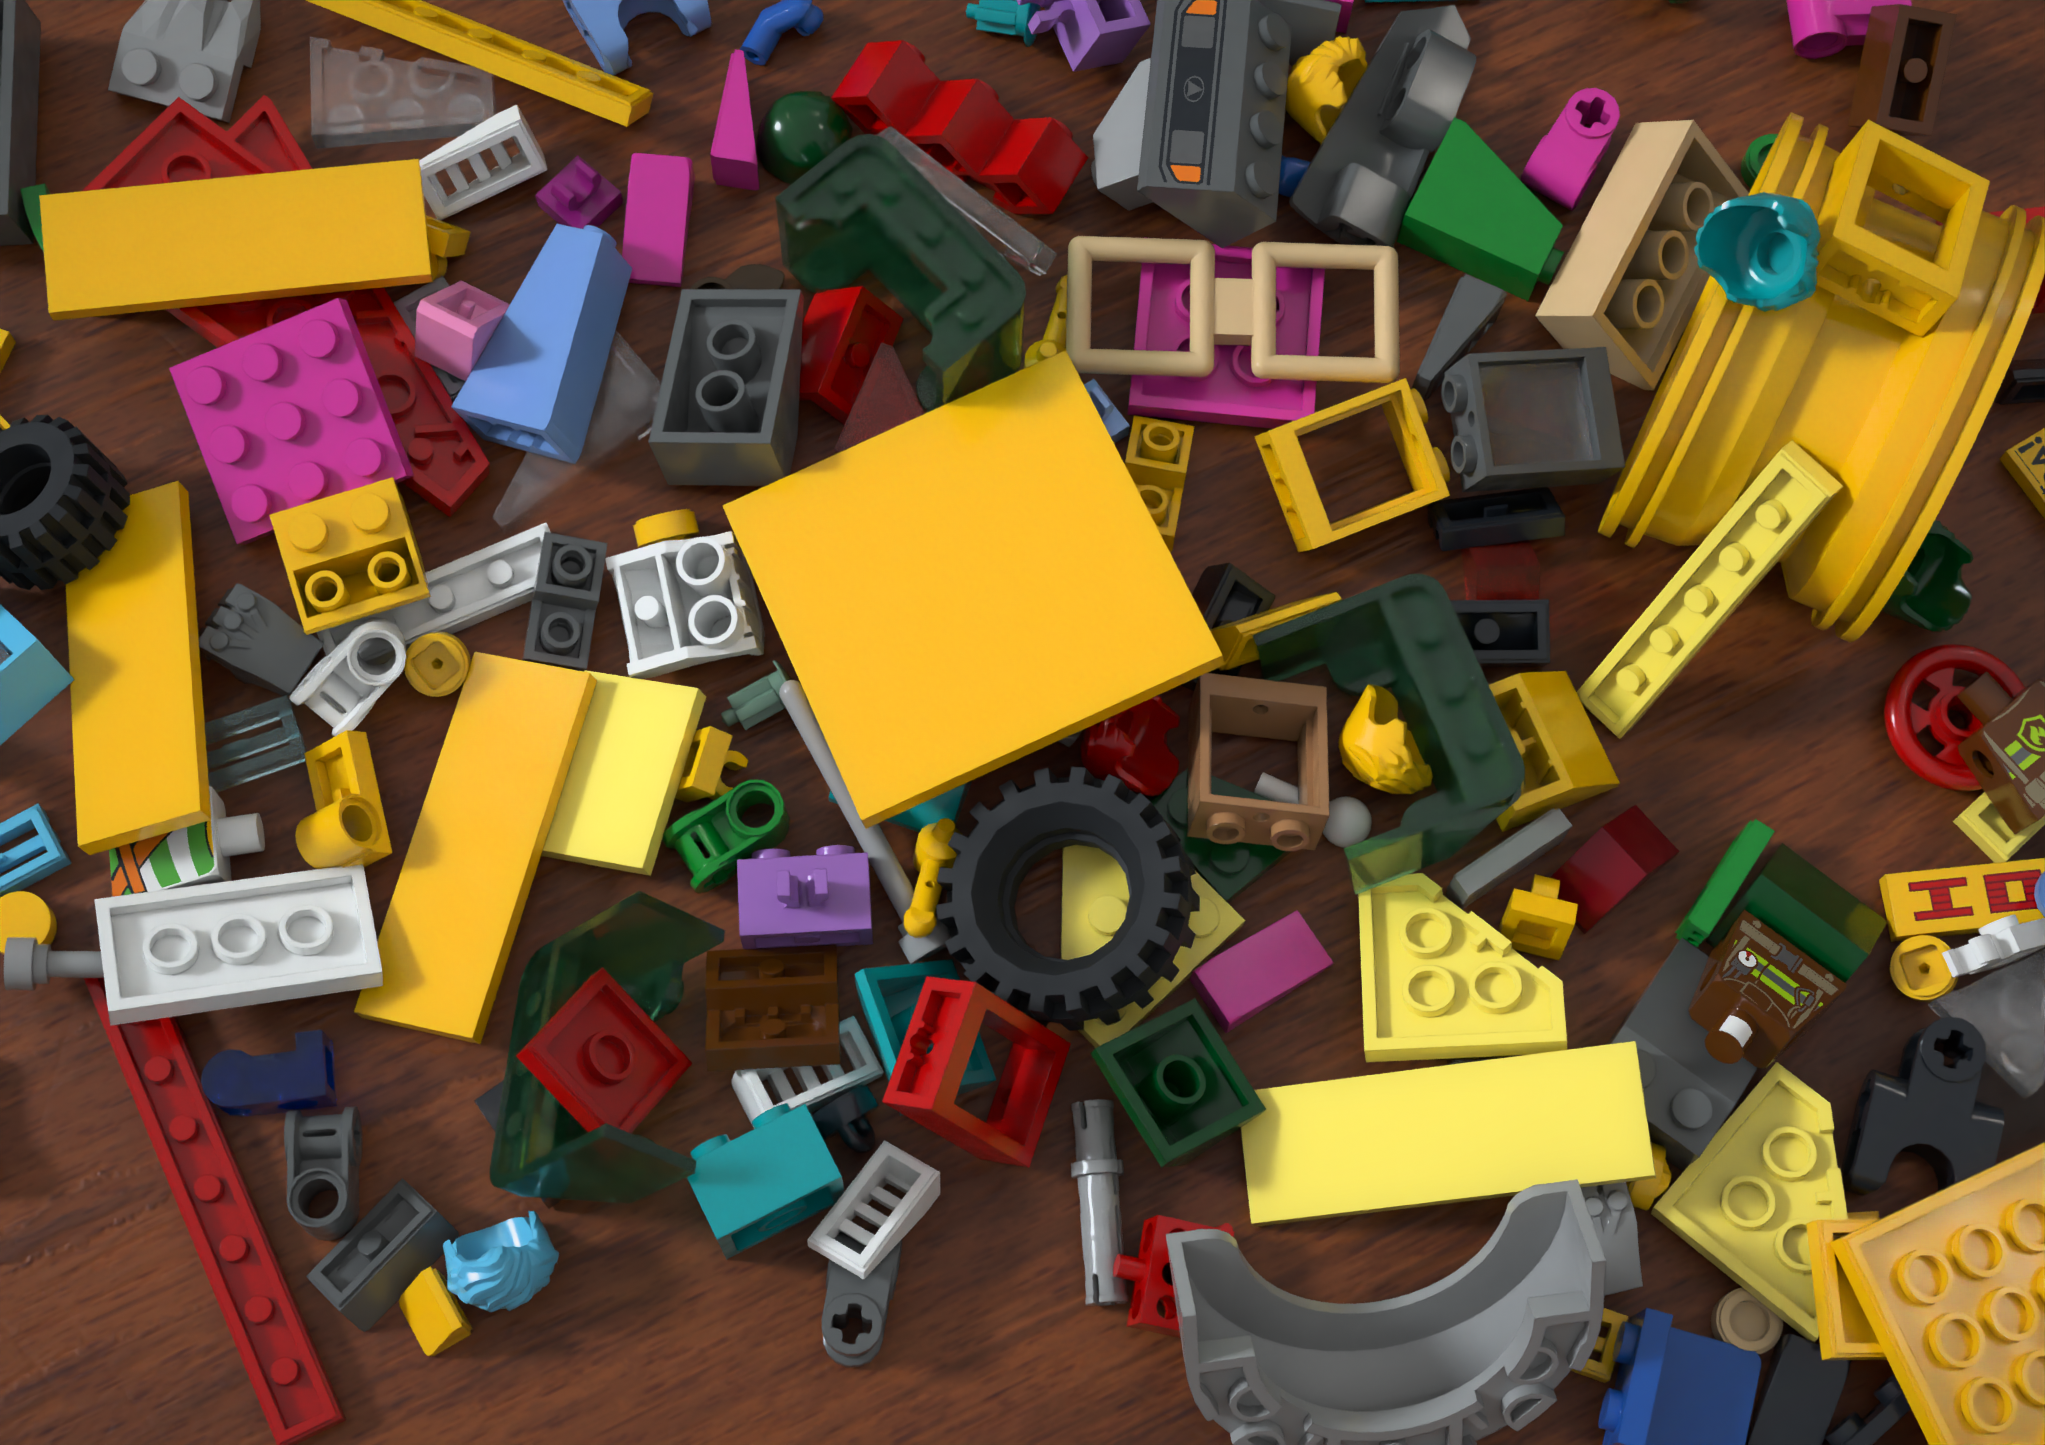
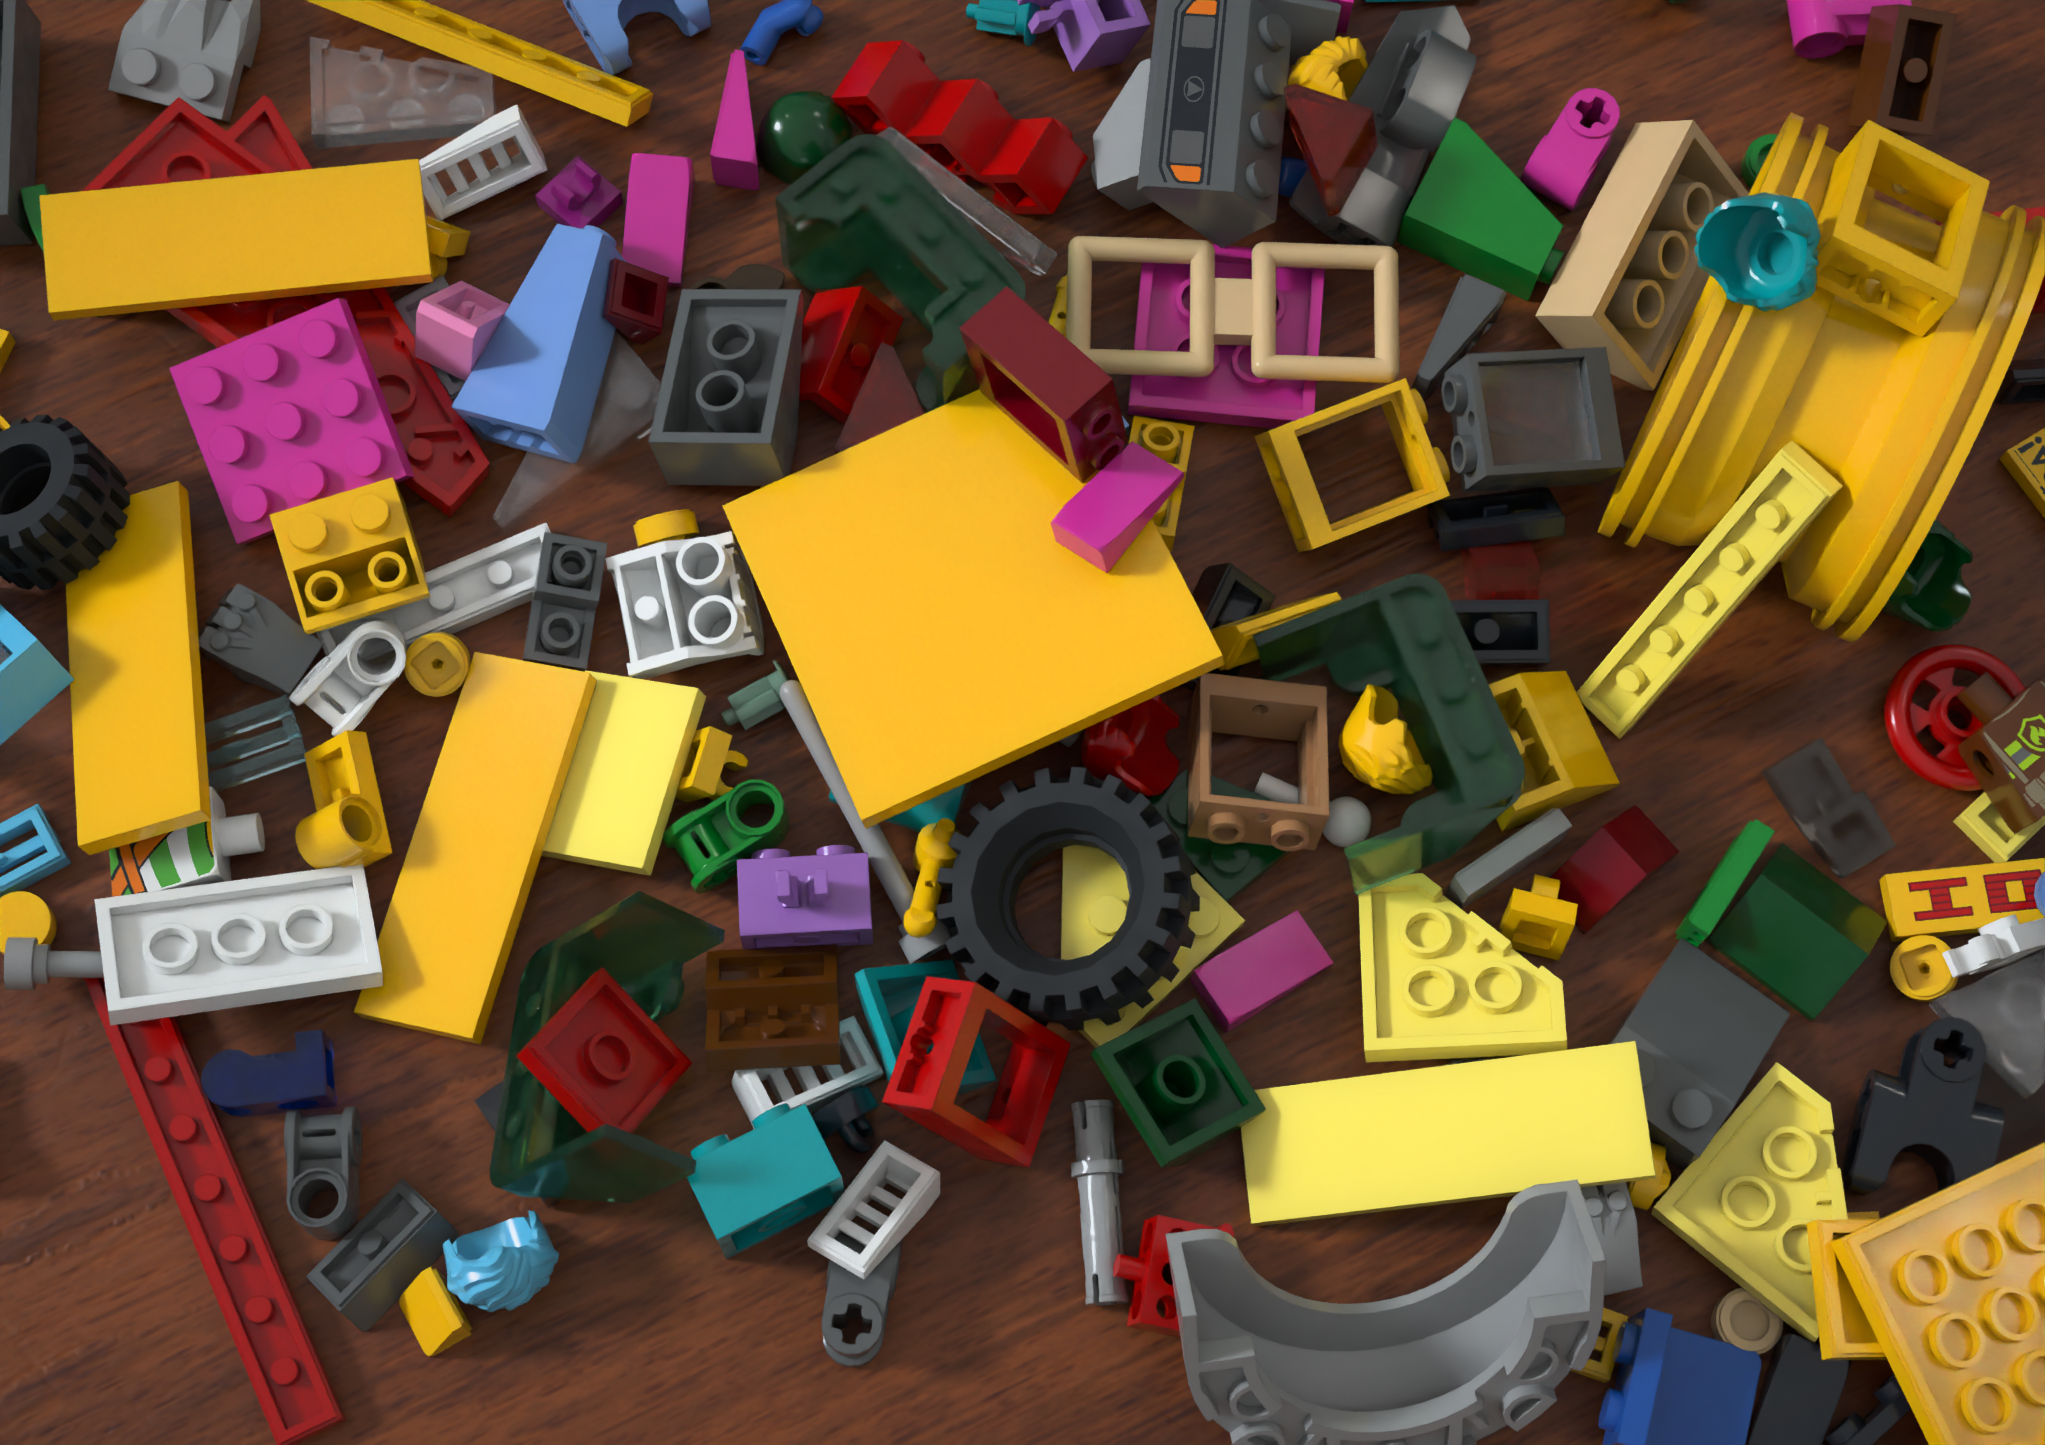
reddish brown torso [1688,910,1848,1069] -> none
none -> dark red slope [603,258,669,345]
none -> dark red window [959,286,1128,483]
none -> dark pink slope [1051,441,1184,573]
none -> clear red slope [1284,84,1378,217]
none -> clear smoke slope [1761,737,1896,878]

